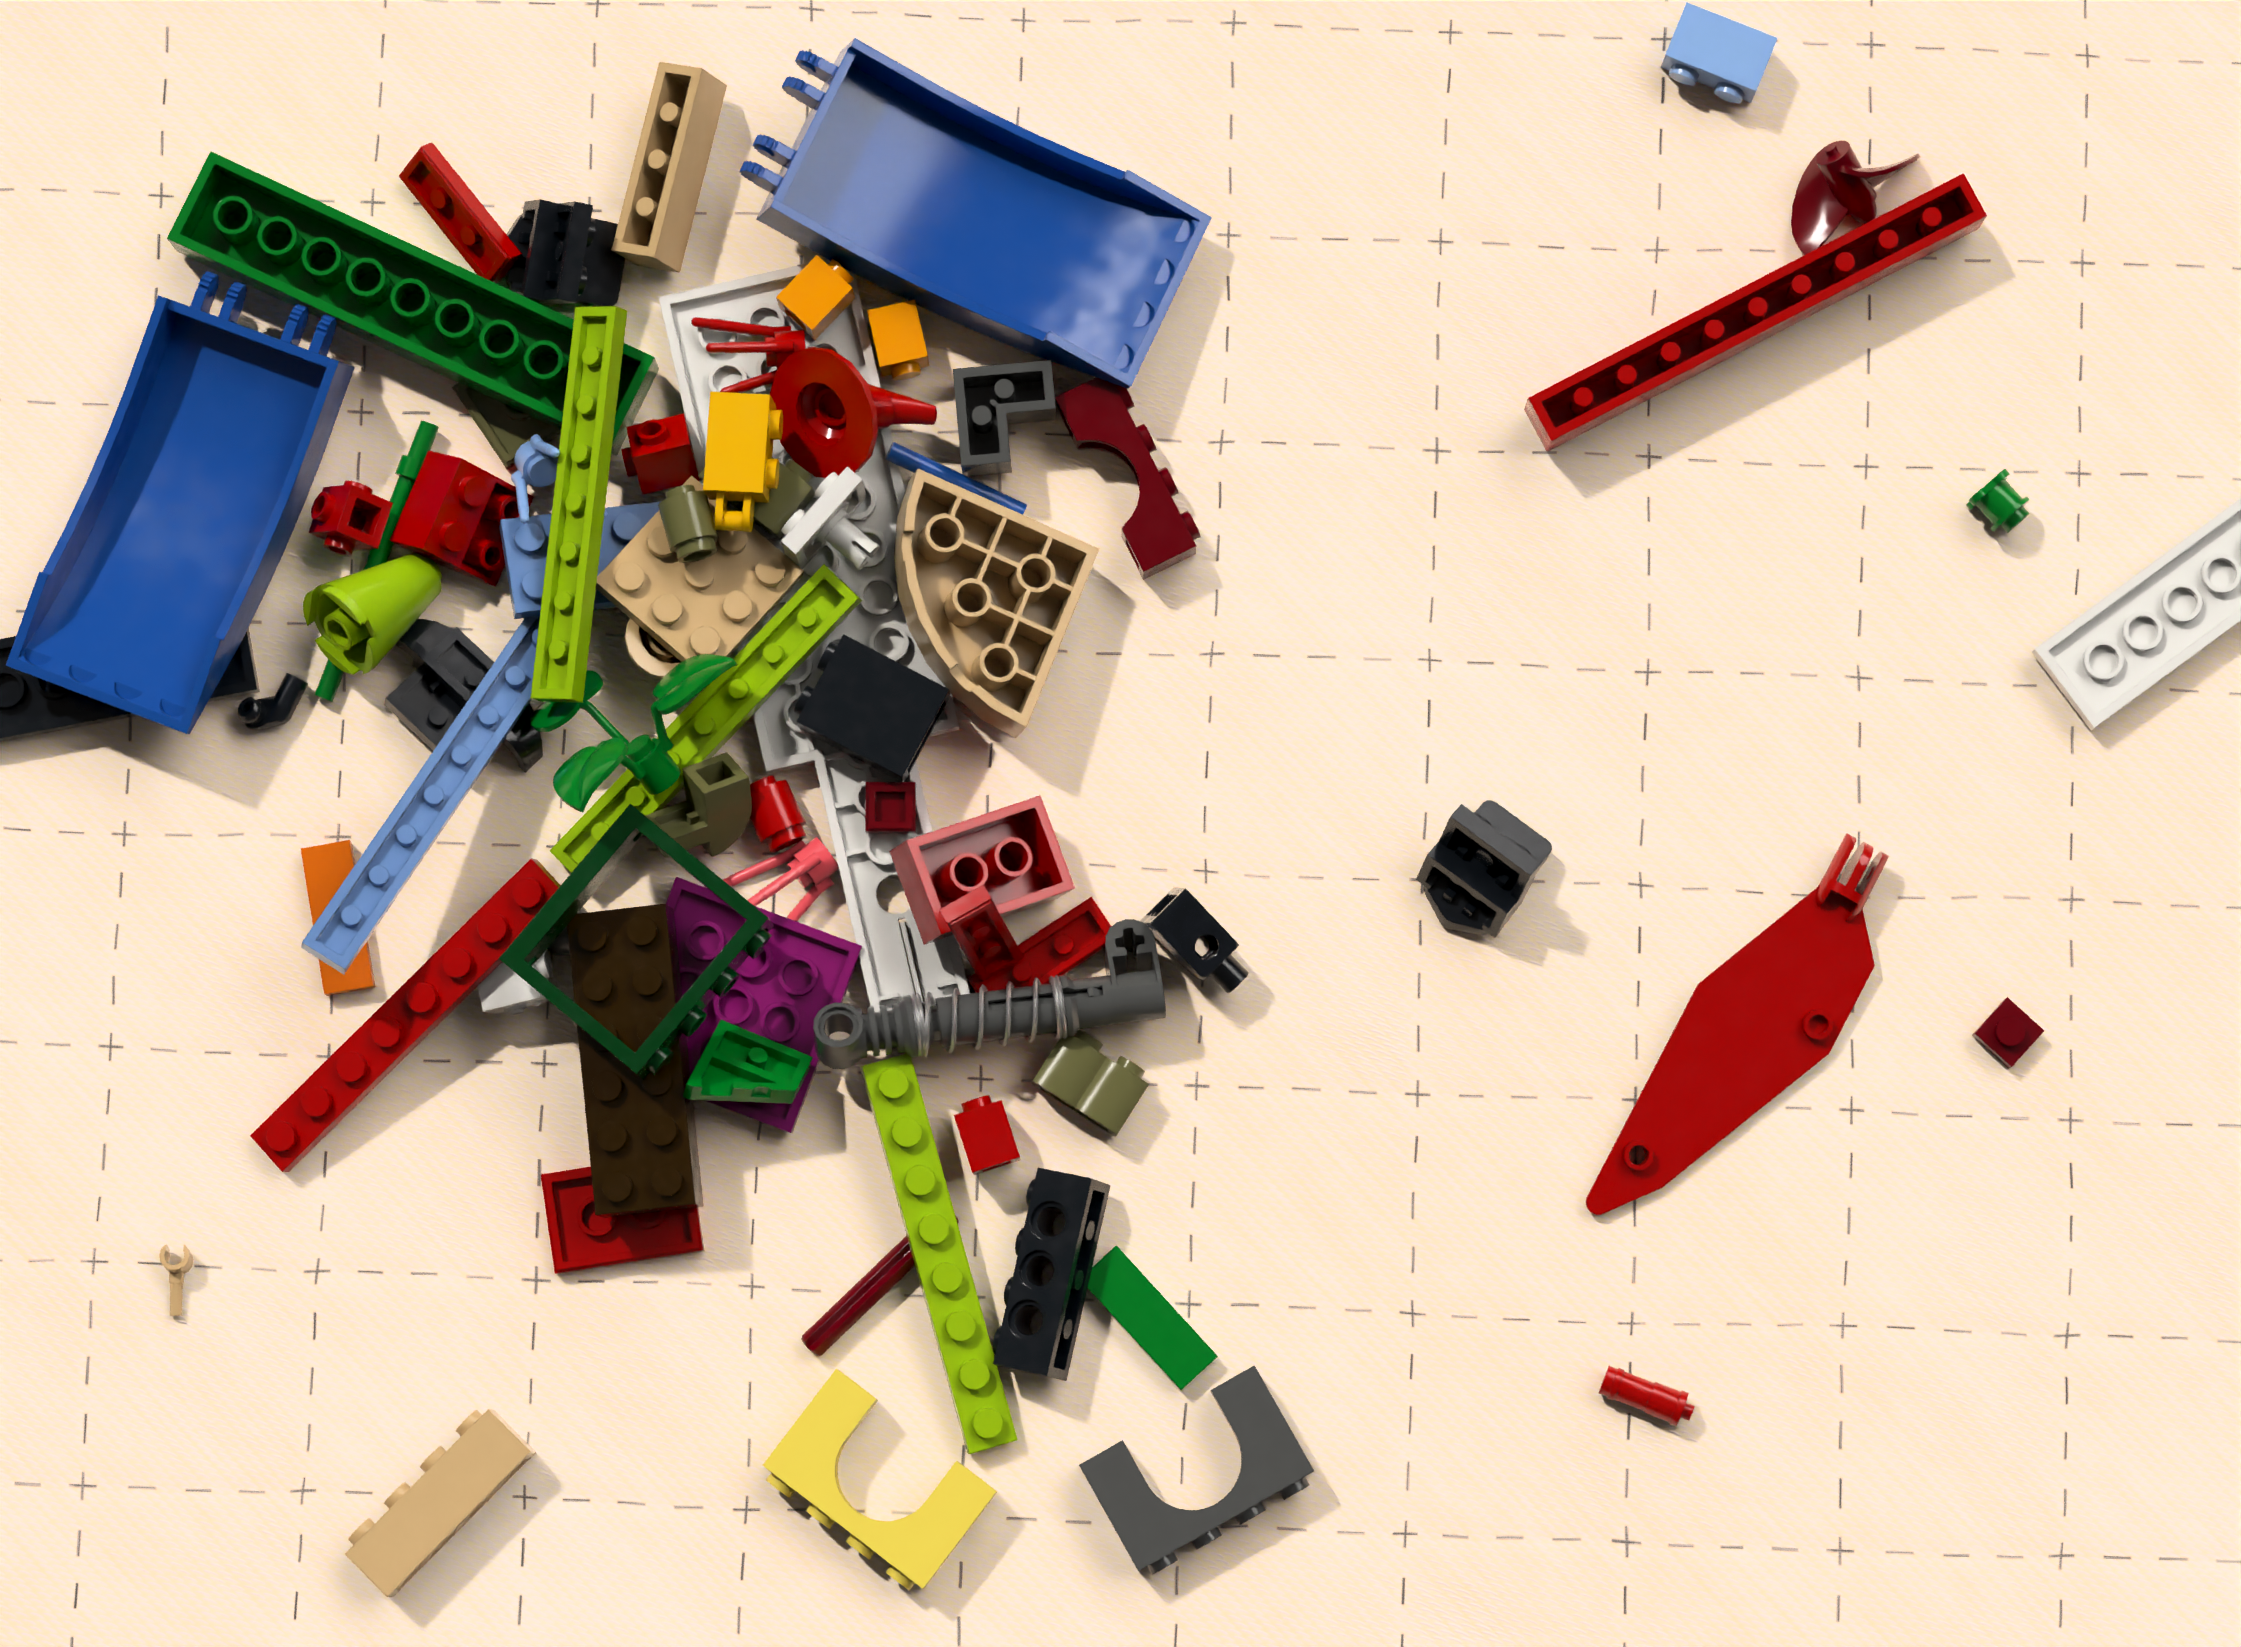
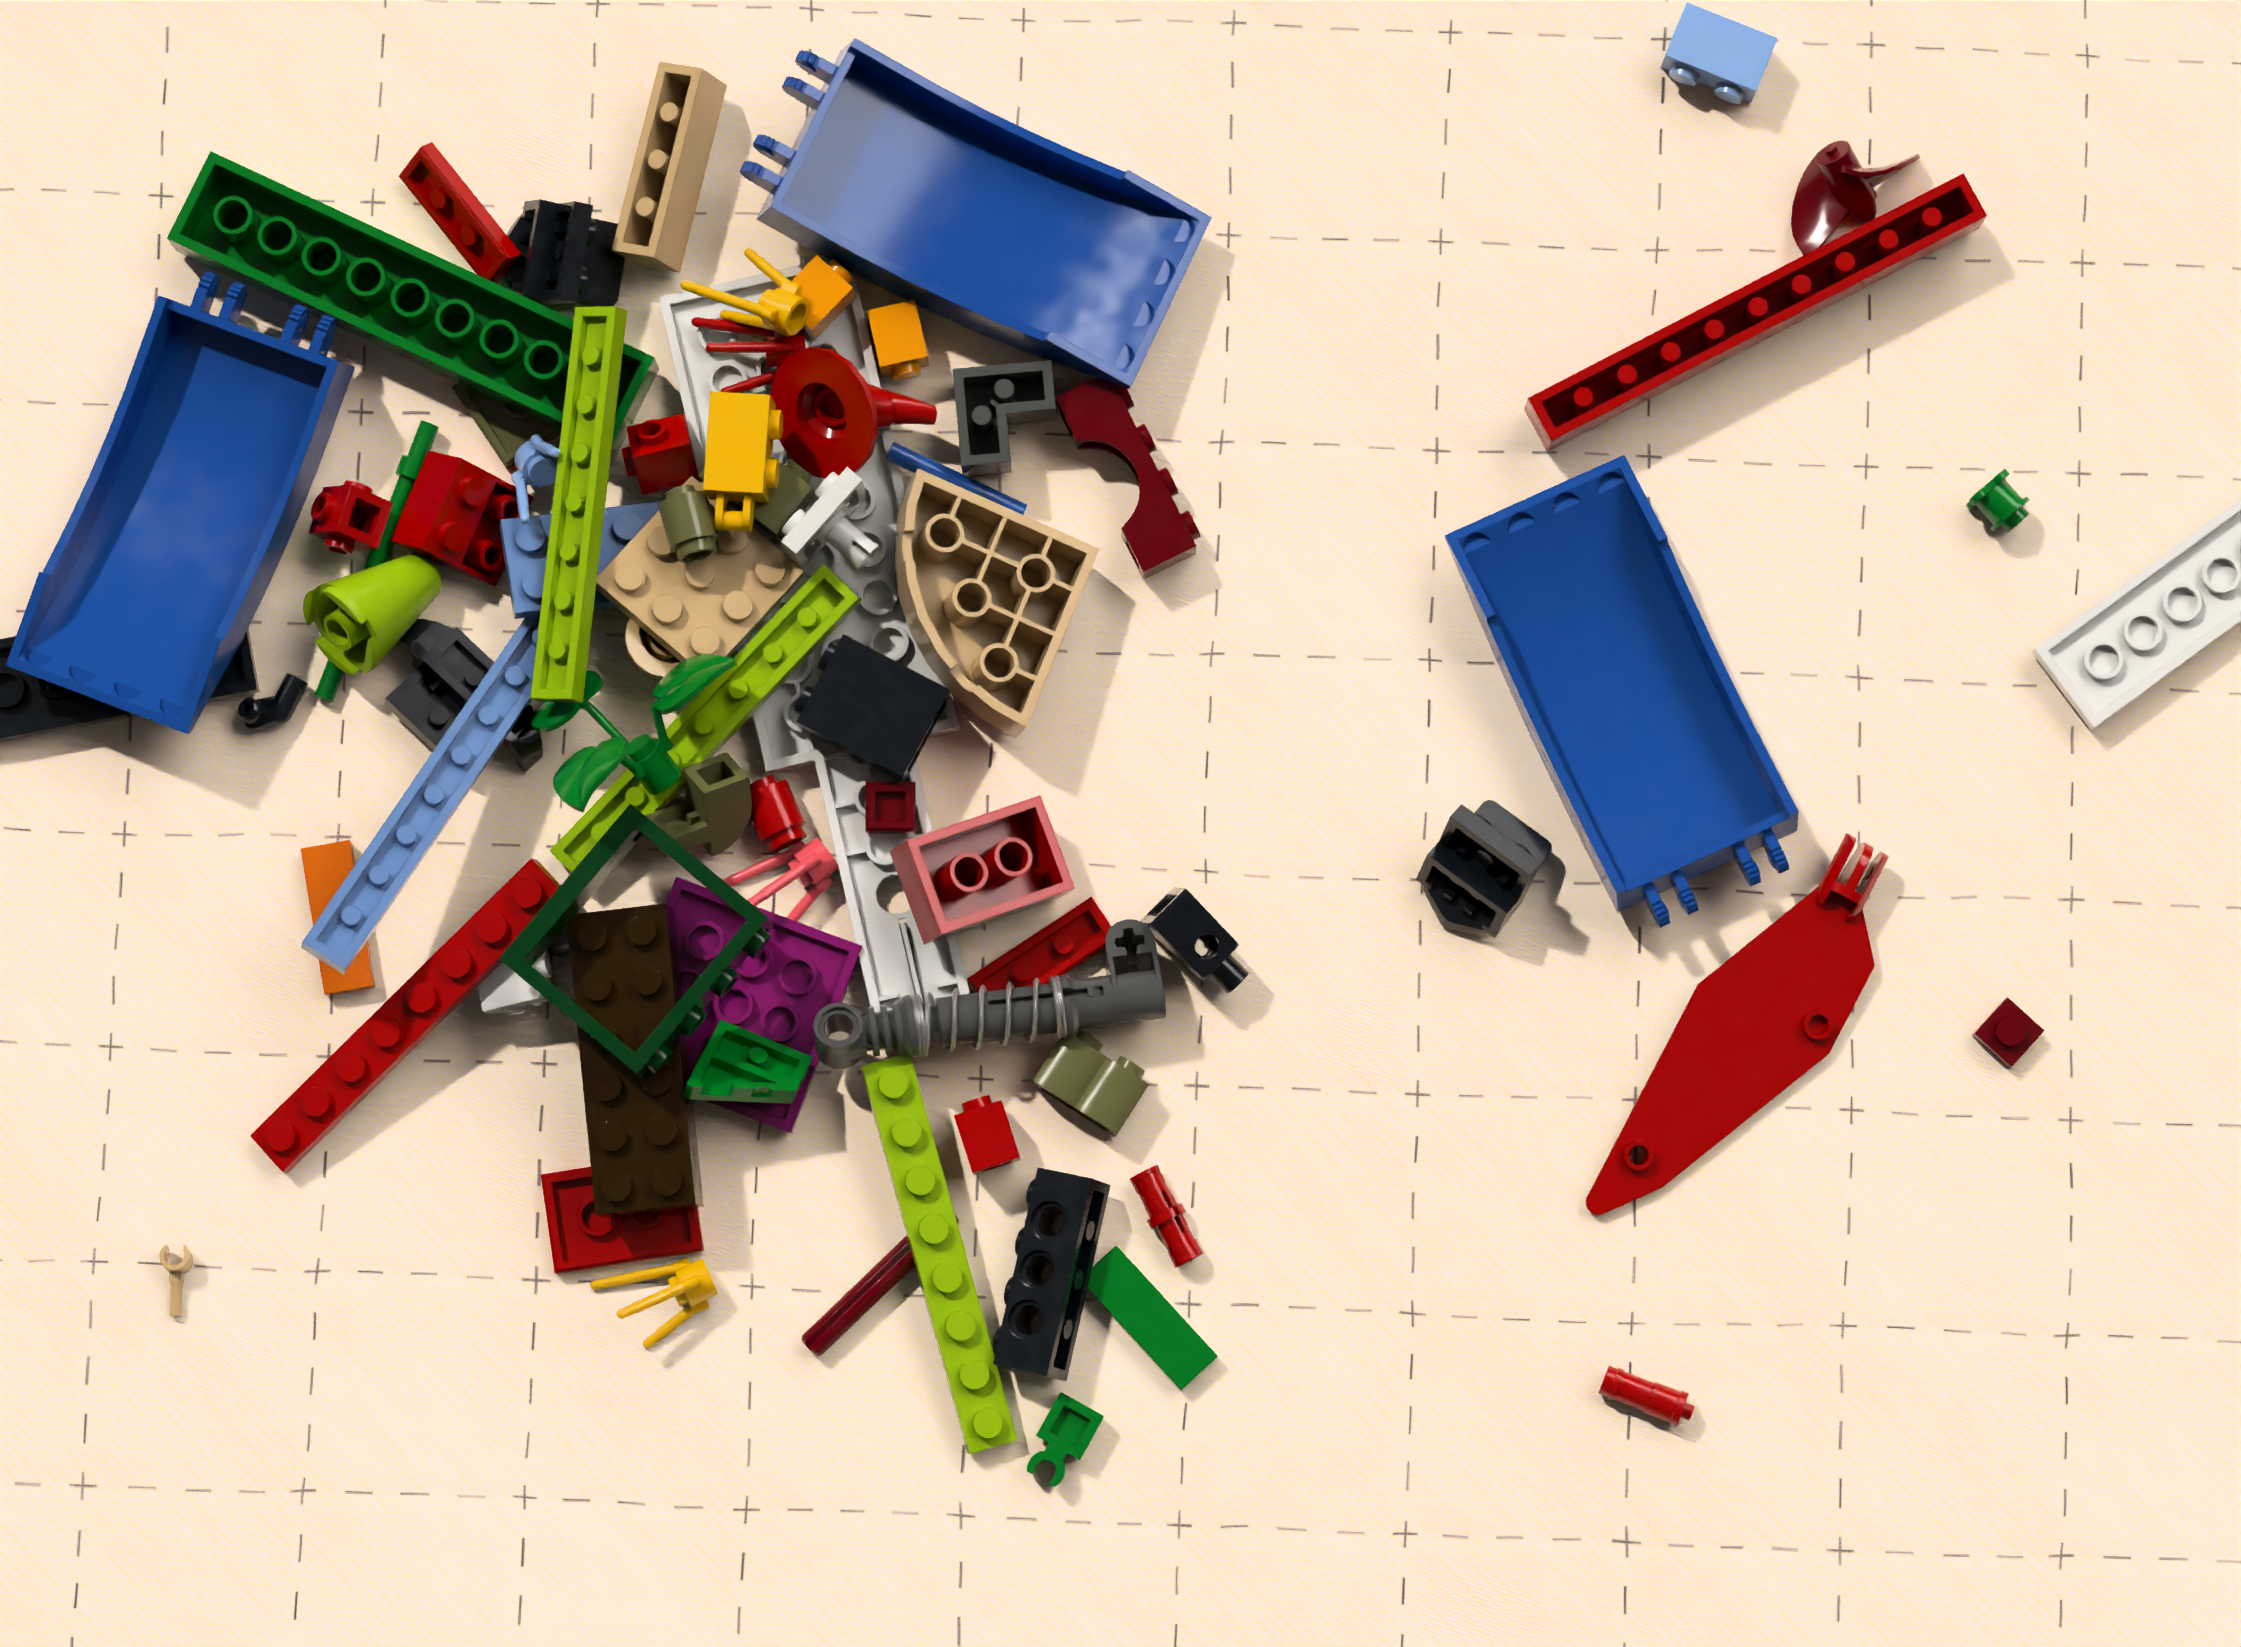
tan brick [345,1409,536,1597] -> none
light yellow arch [762,1368,998,1591] -> none
red tile [939,885,1024,981] -> none
dark grey arch [1079,1365,1314,1575] -> none
none -> yellow plant [590,1257,718,1349]
none -> yellow plant [680,248,809,337]
none -> green plate [1027,1392,1104,1487]
none -> red pin [1129,1164,1204,1268]
none -> blue hinge [1445,455,1799,928]

